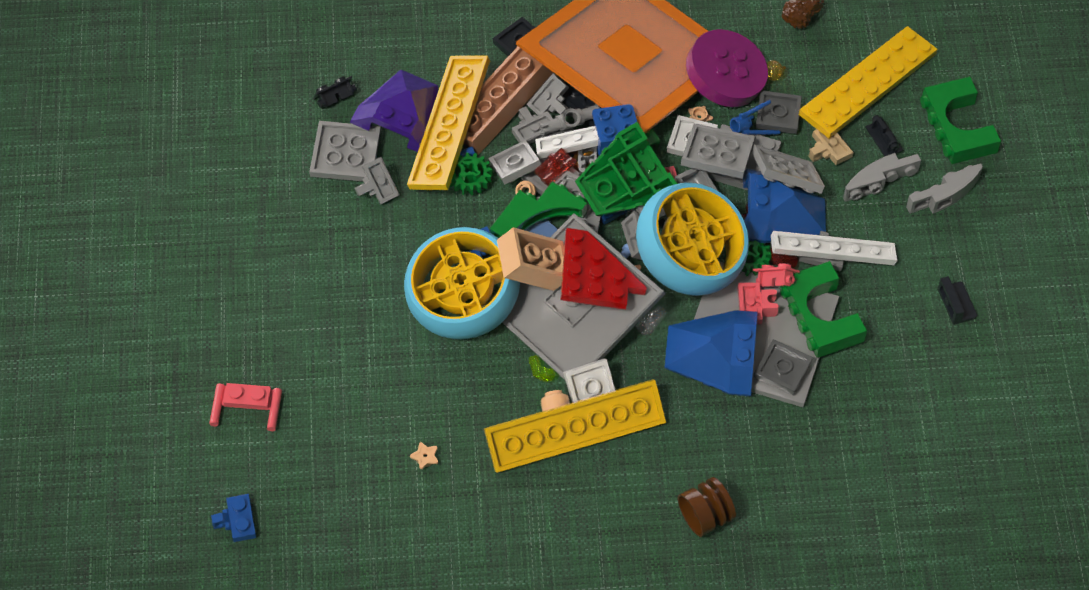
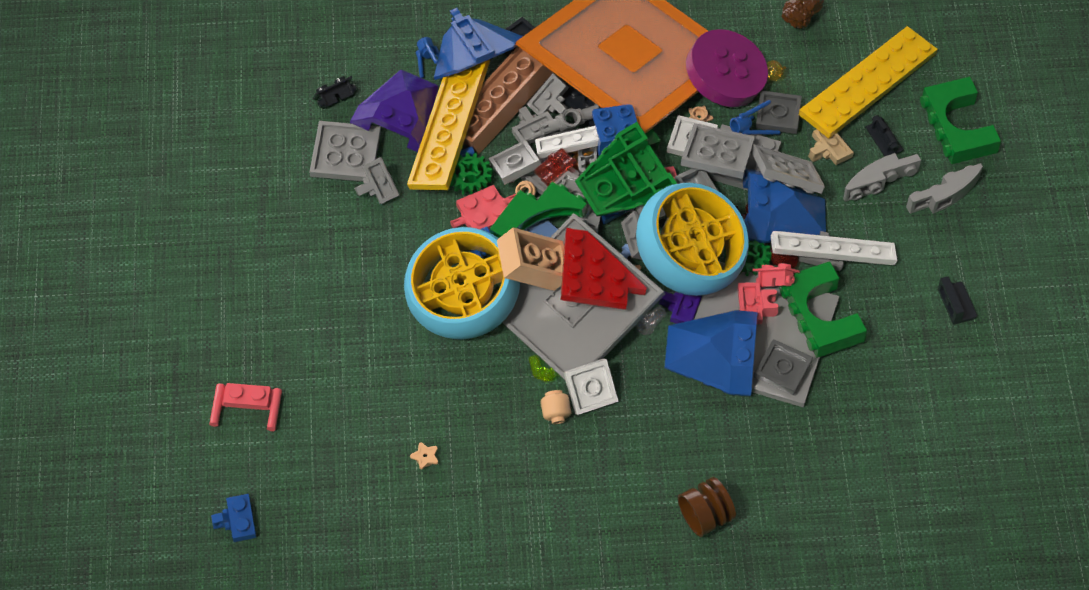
yellow plate [484,379,666,473] -> none
none -> blue plant [416,37,440,78]
none -> blue panel [434,8,523,80]
none -> coral plate [450,185,516,231]
none -> dark purple hinge [659,291,702,324]

